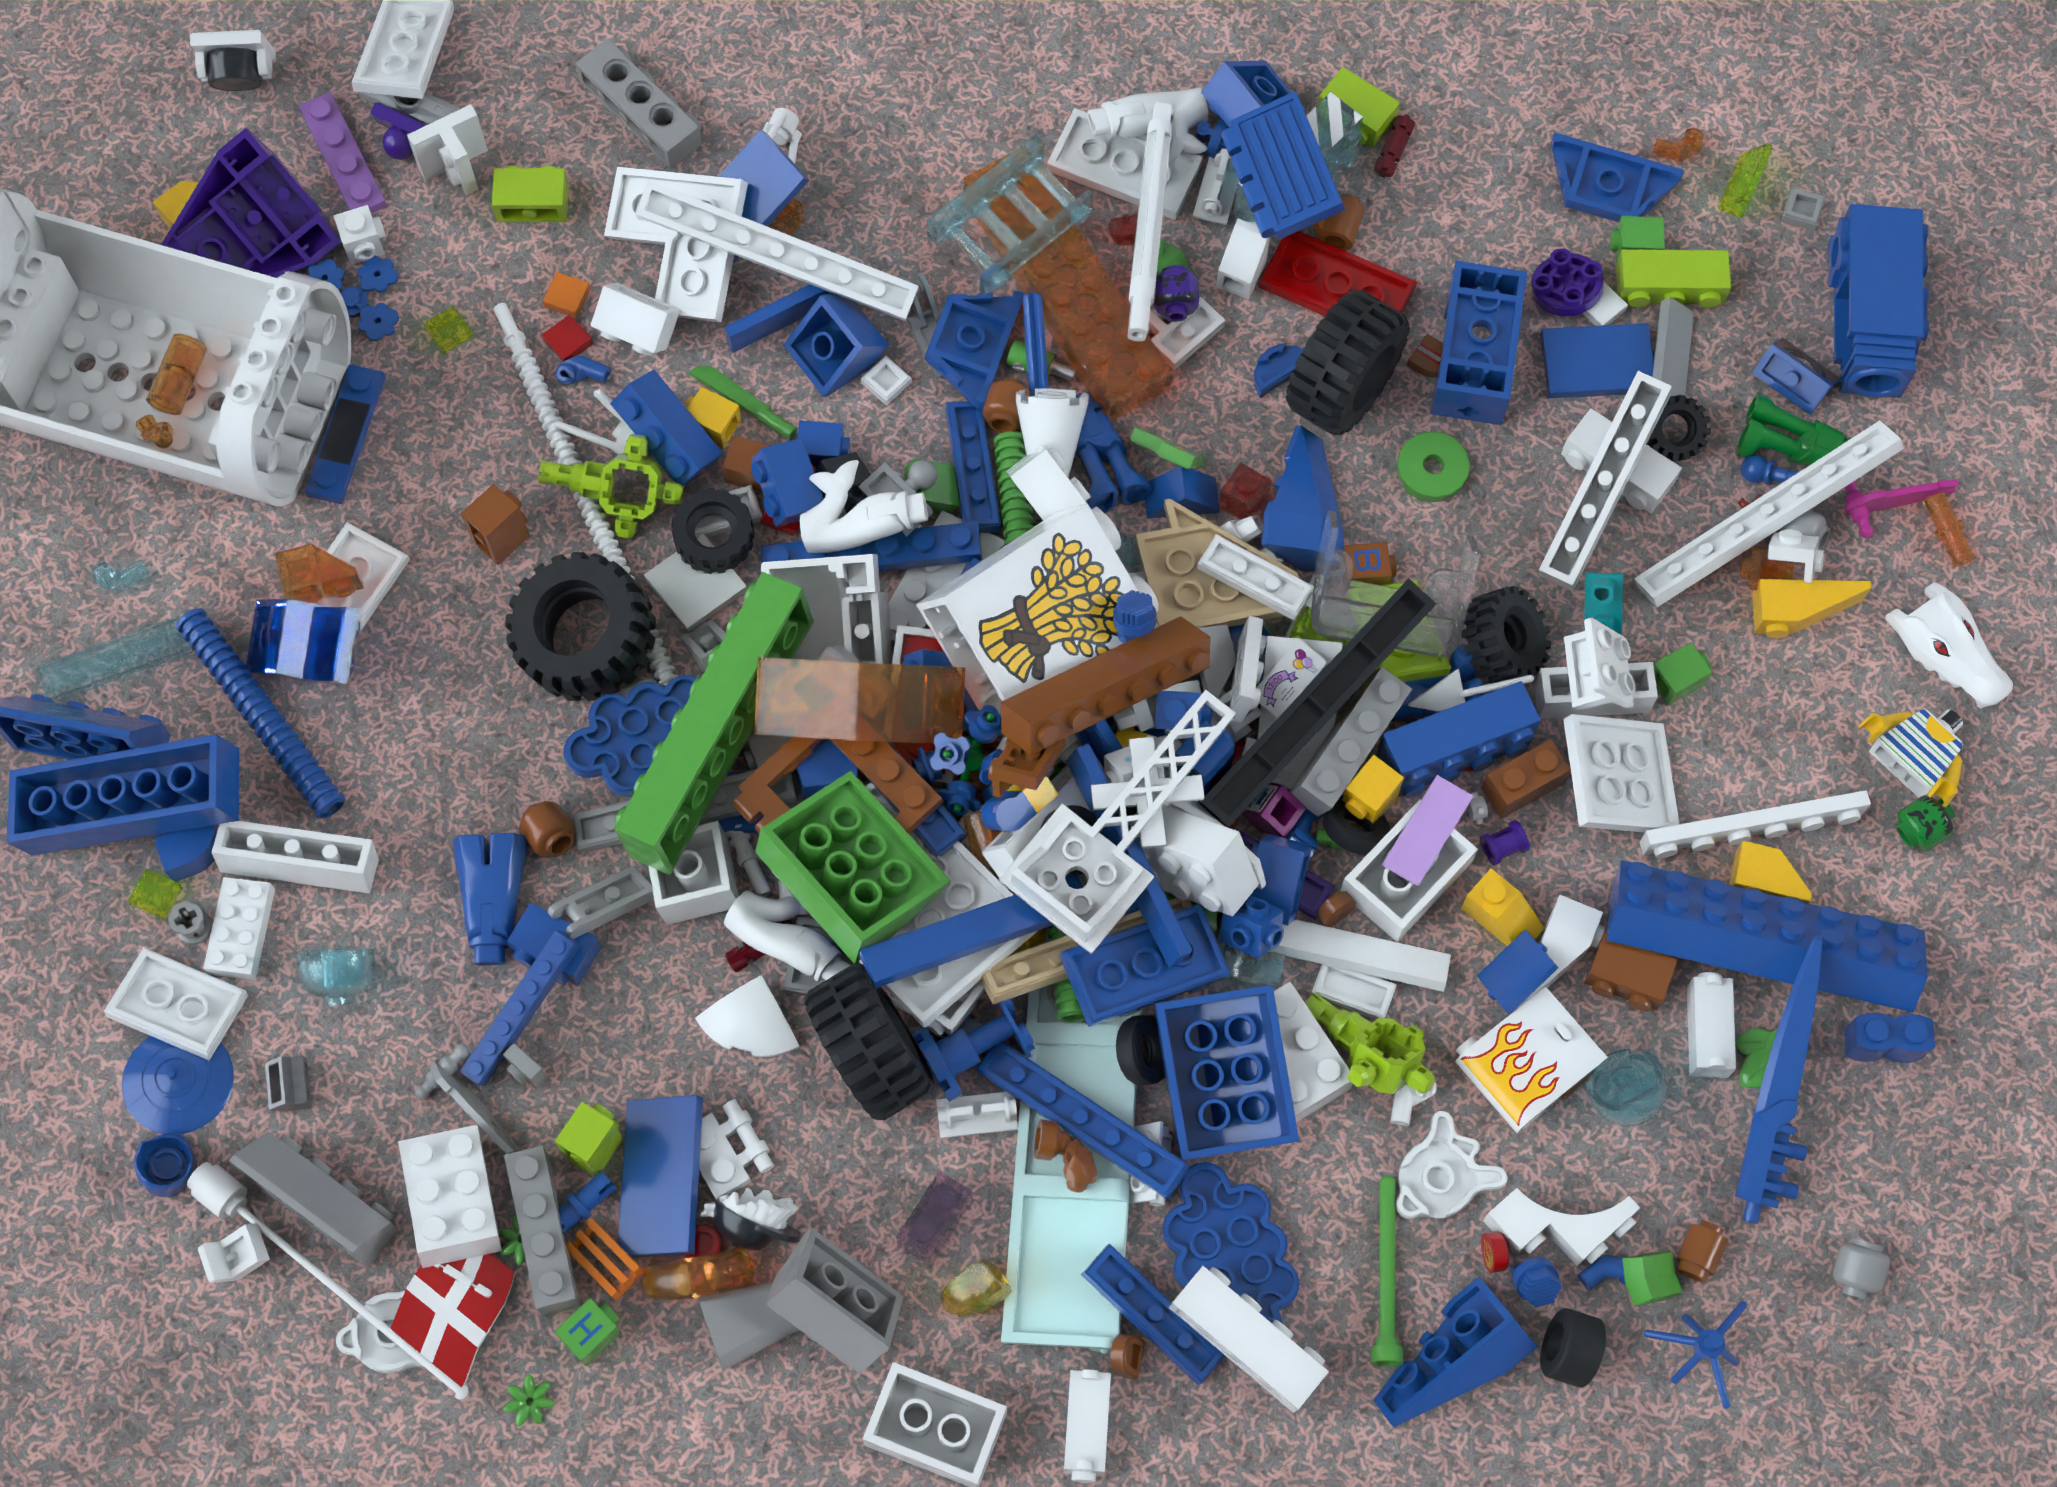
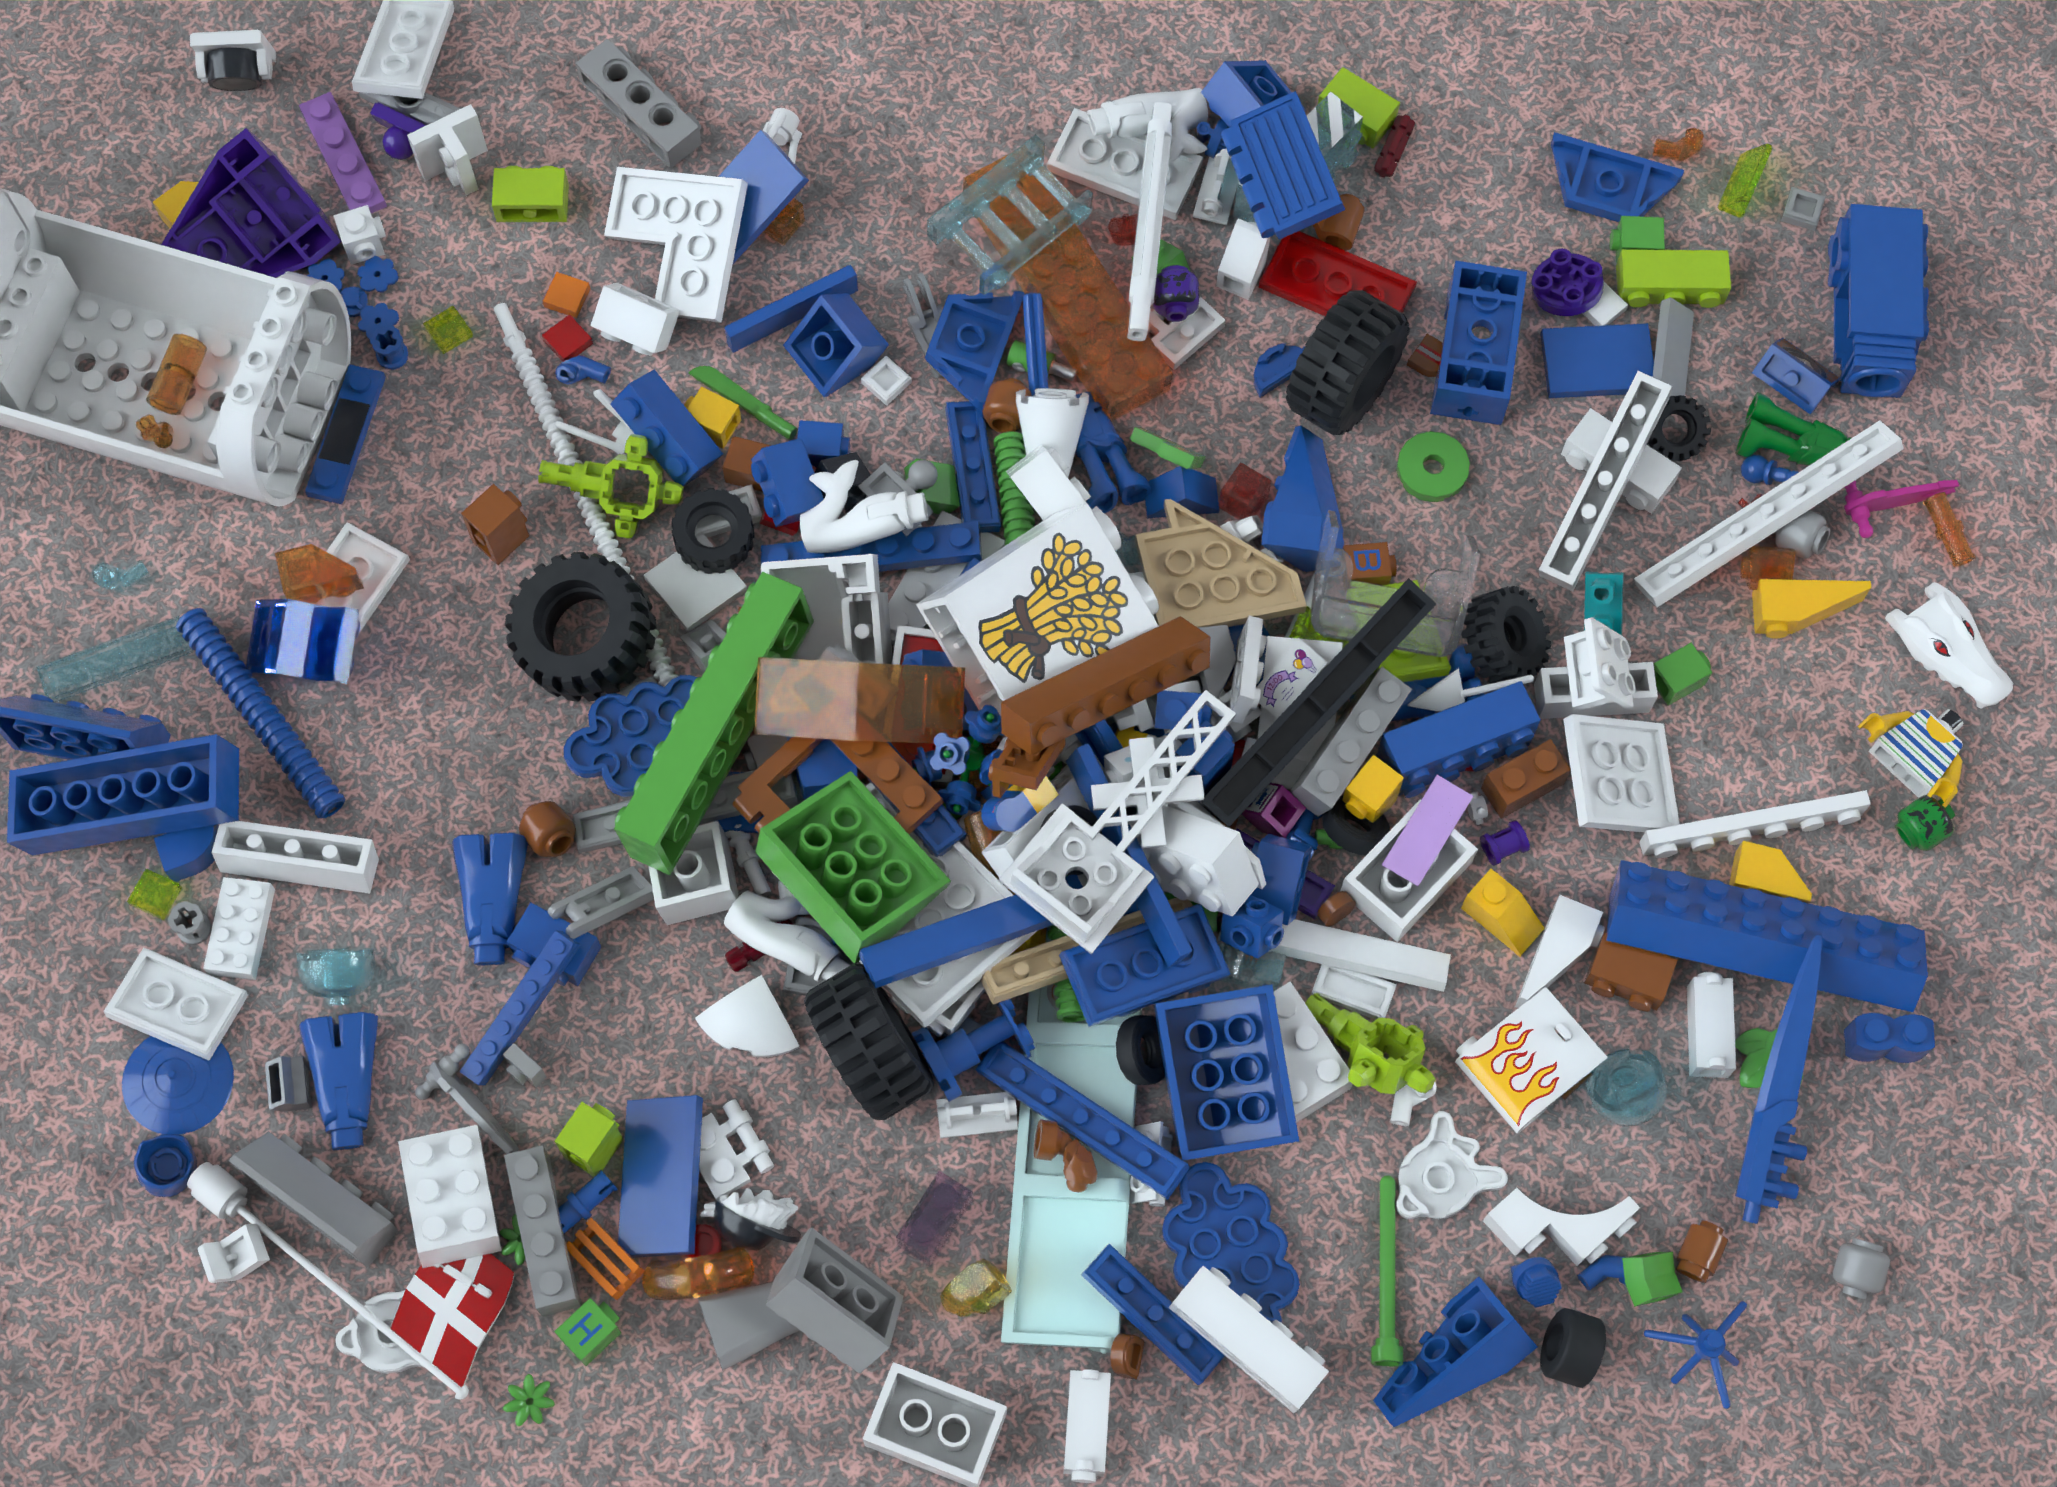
white plate [635,180,918,321] -> none
blue piece [1113,590,1157,643] -> none
white tile [1197,534,1314,621] -> none
blue piece [1477,930,1559,1015] -> none
red tile [1481,1231,1509,1273] -> none
white bracket [1768,530,1824,583] -> none
none -> blue piece [299,1012,378,1150]
none -> blue bush [370,325,409,370]

